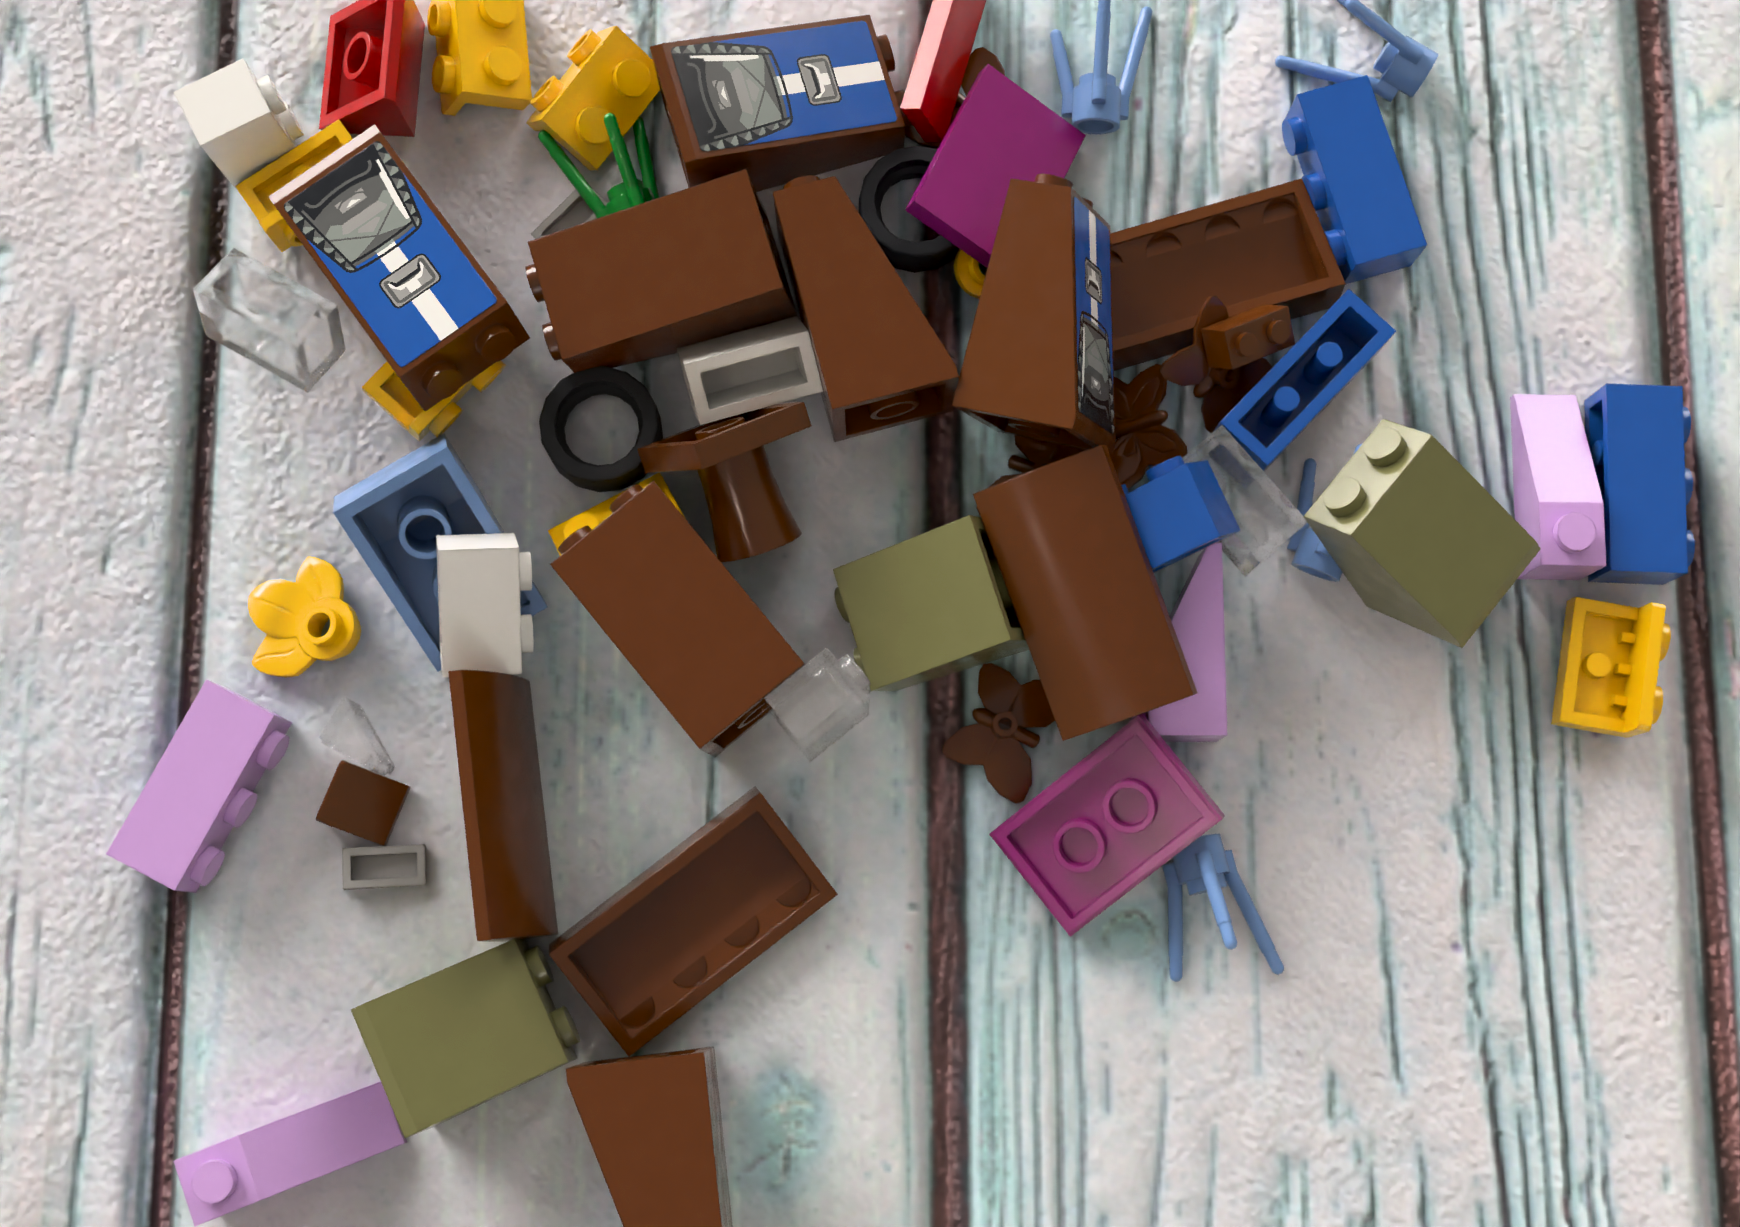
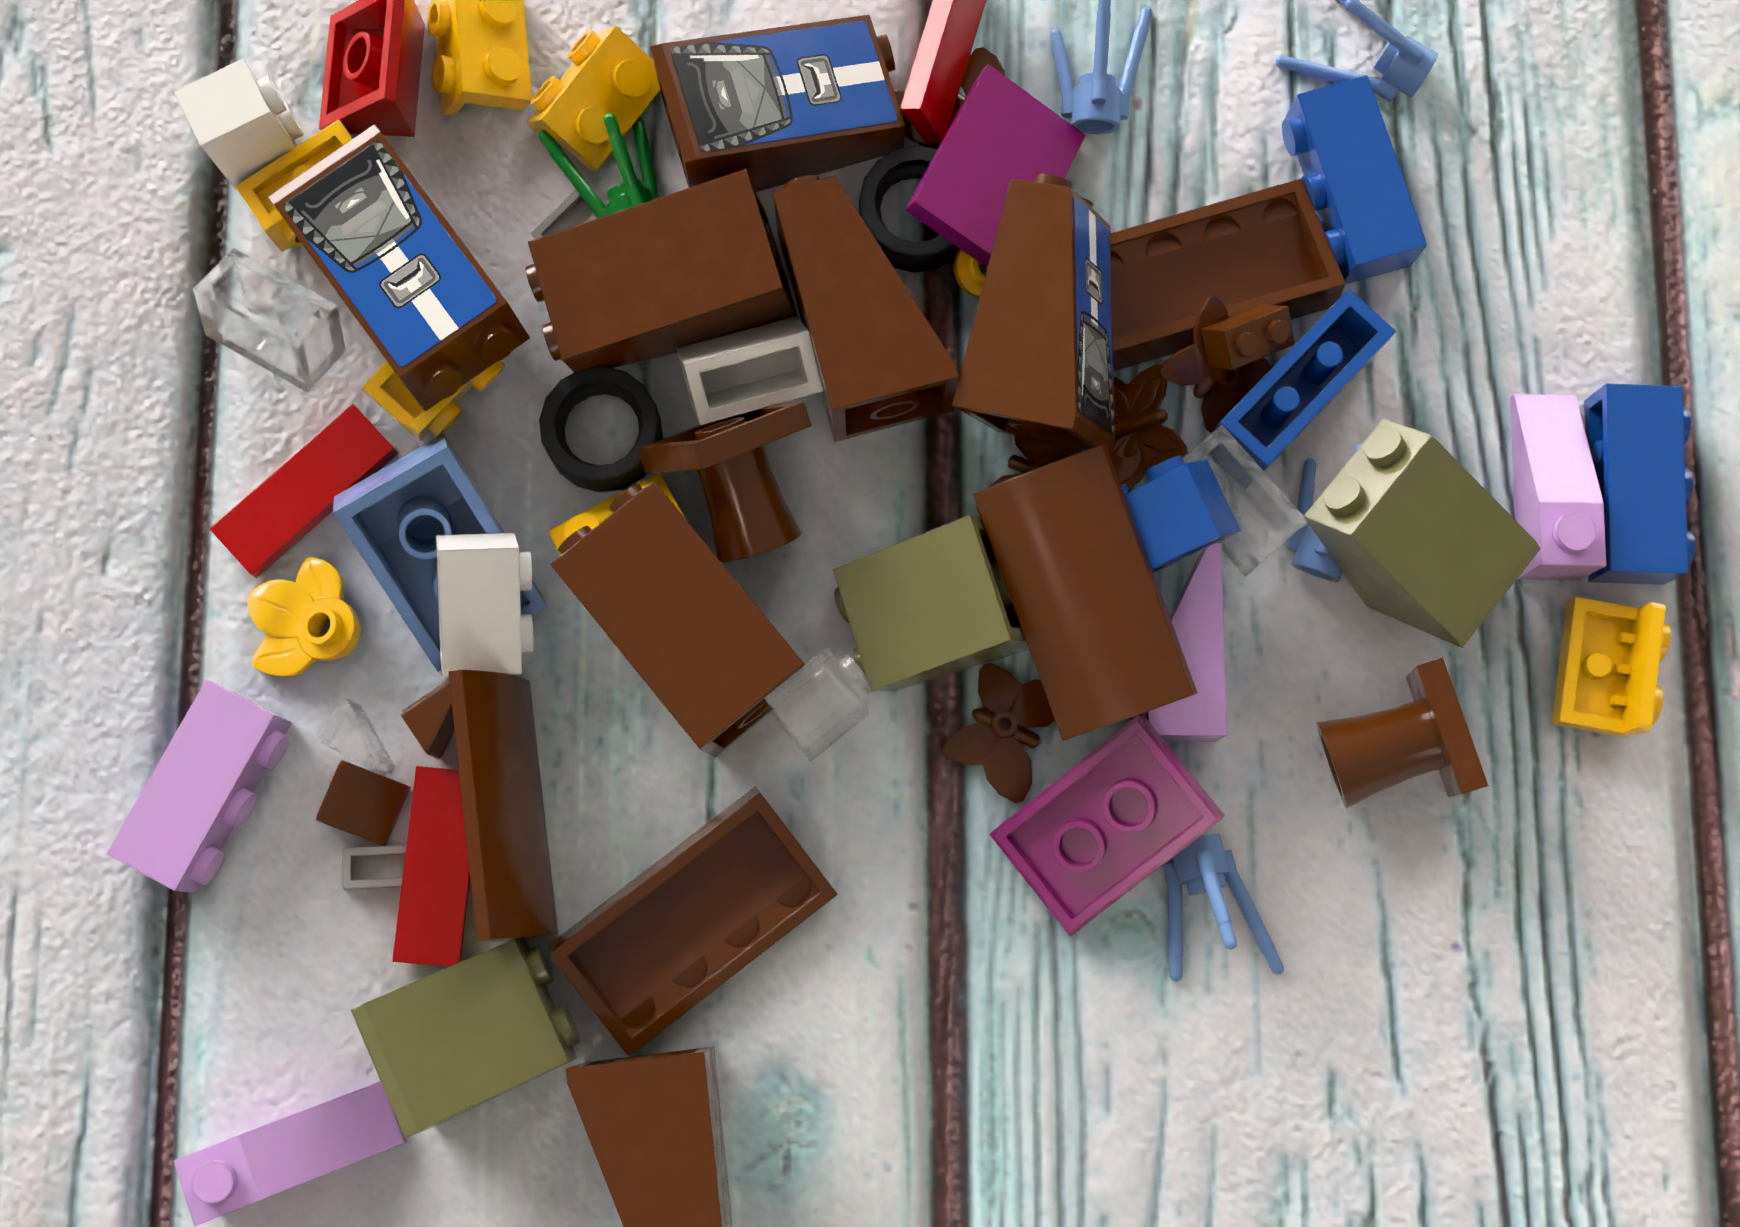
none -> red tile [210,404,399,578]
none -> red tile [392,766,470,967]
none -> reddish brown slope [401,679,455,760]
none -> reddish brown plant [1316,658,1489,809]

